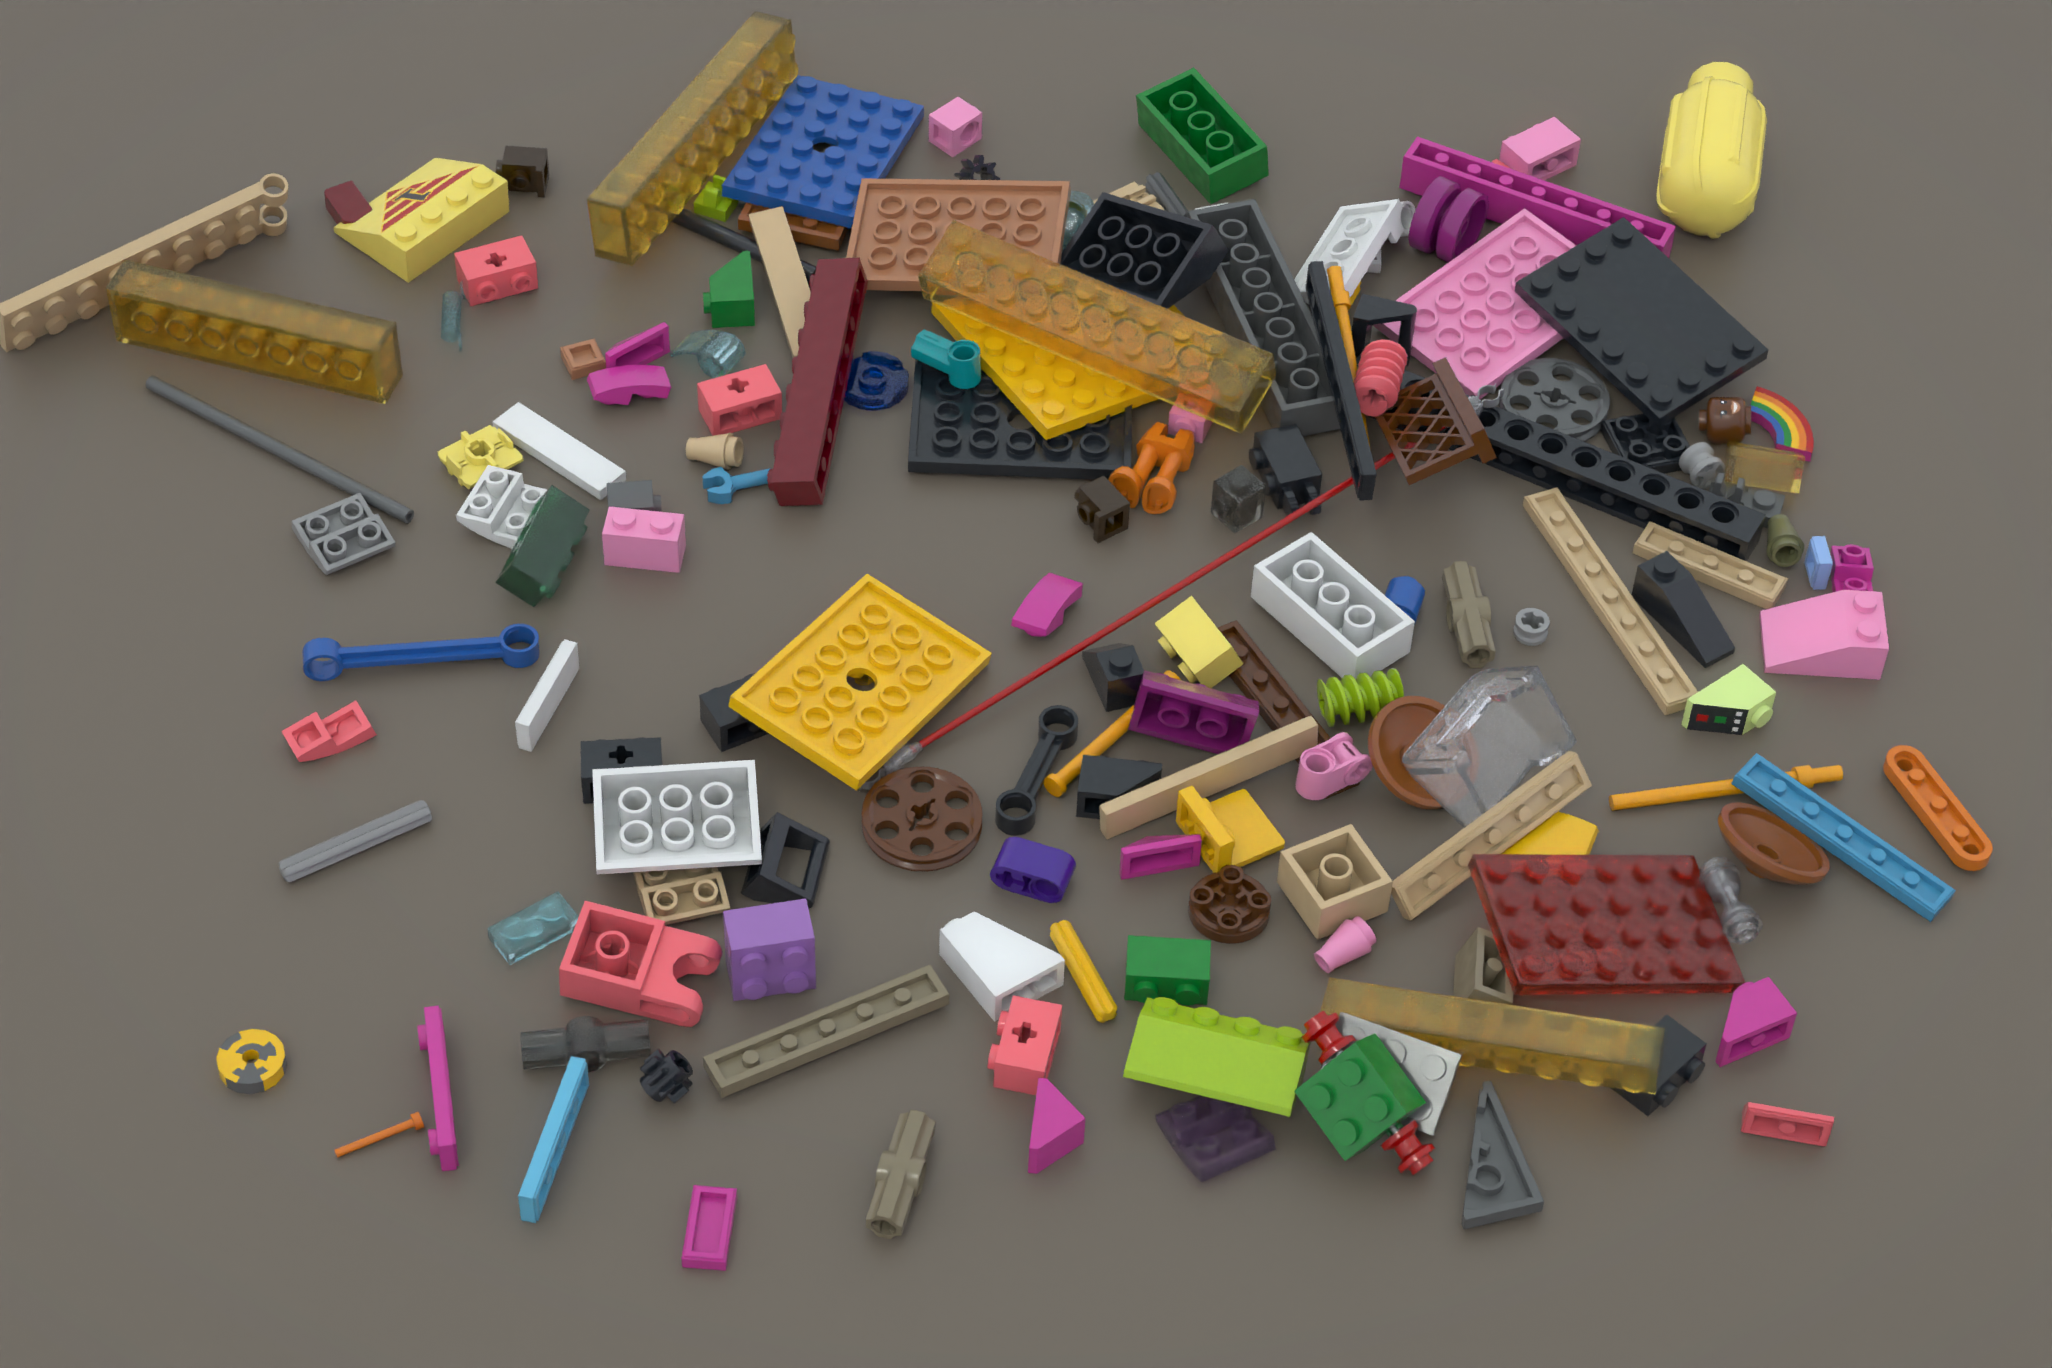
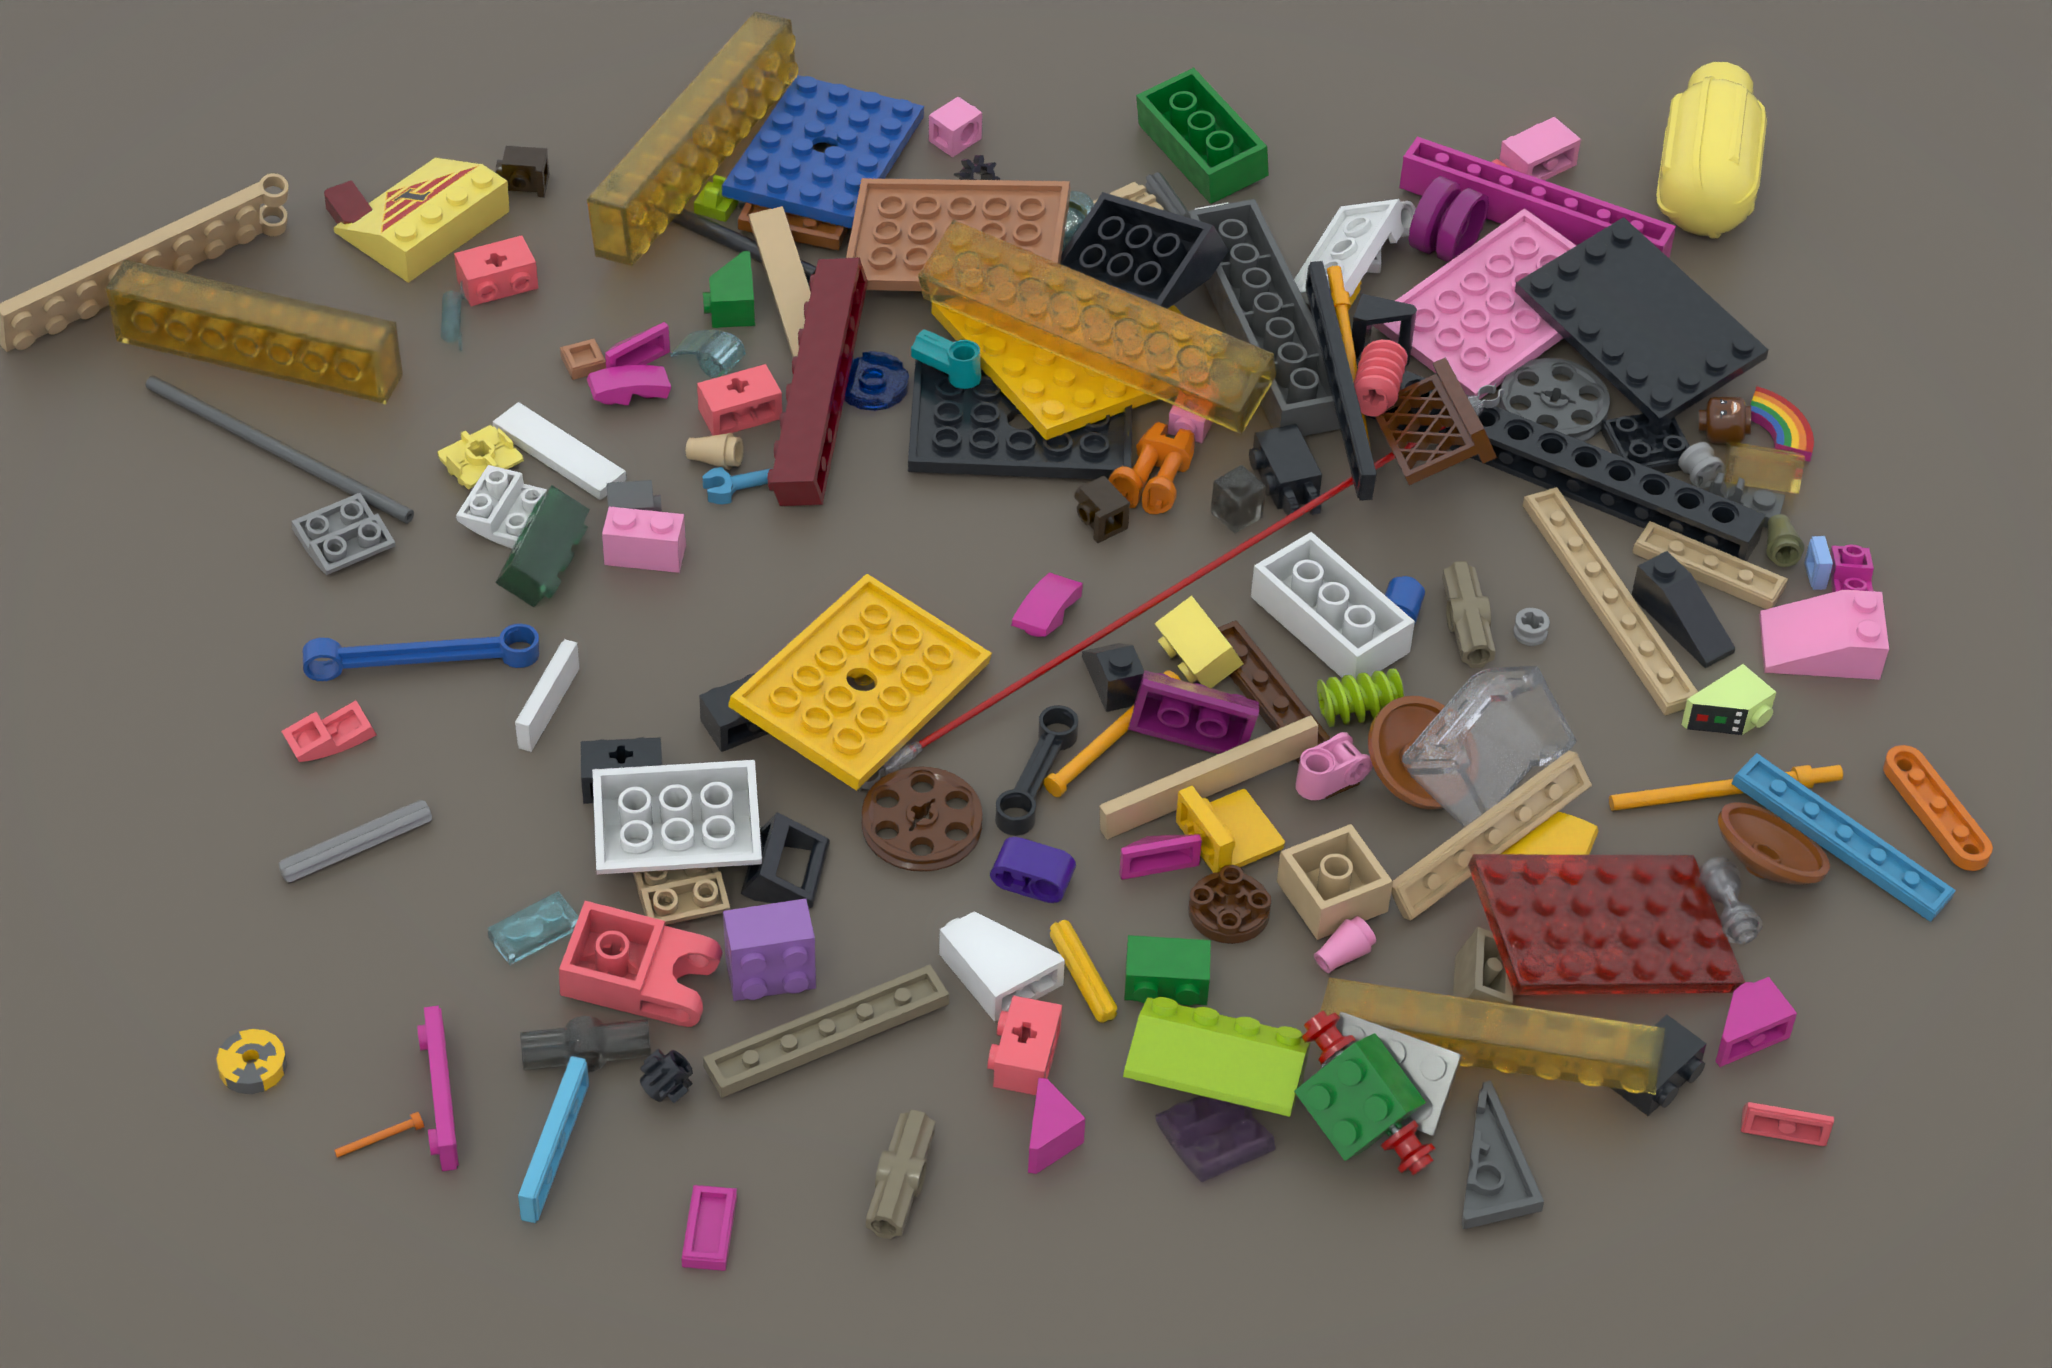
black slope [1076,755,1162,819] -> none

